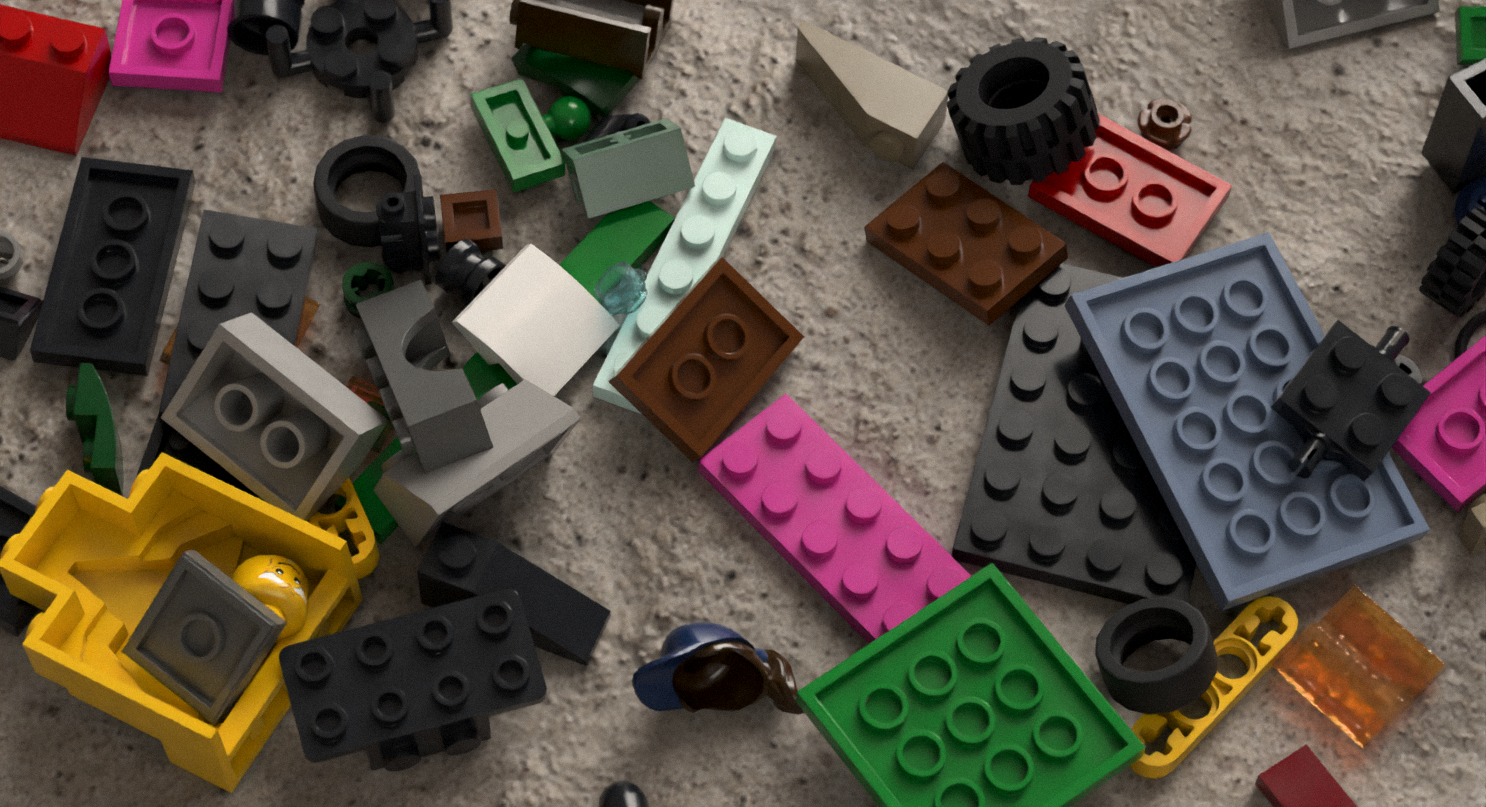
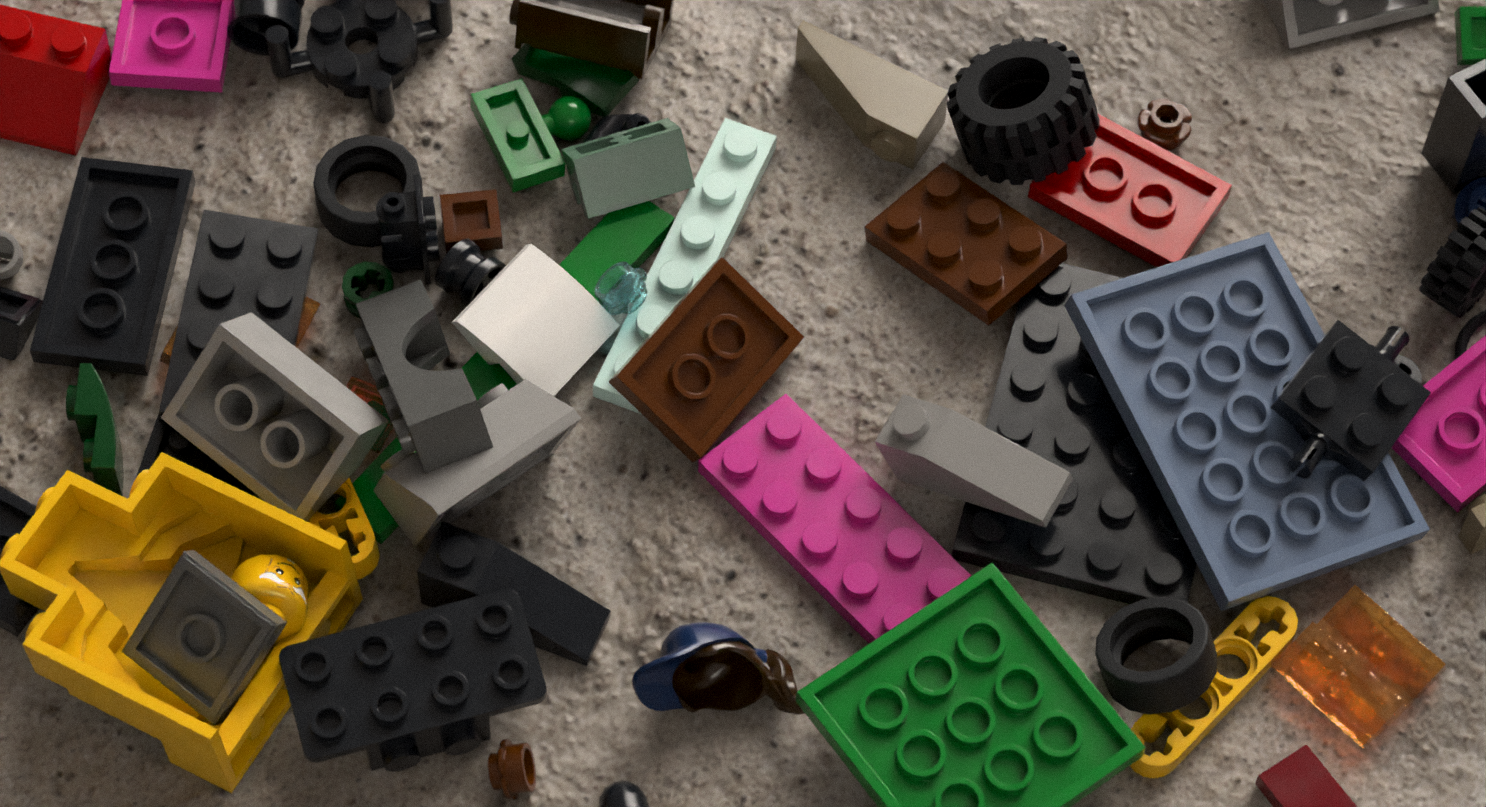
none -> reddish brown plate [488,739,536,800]
none -> light grey slope [875,394,1074,527]

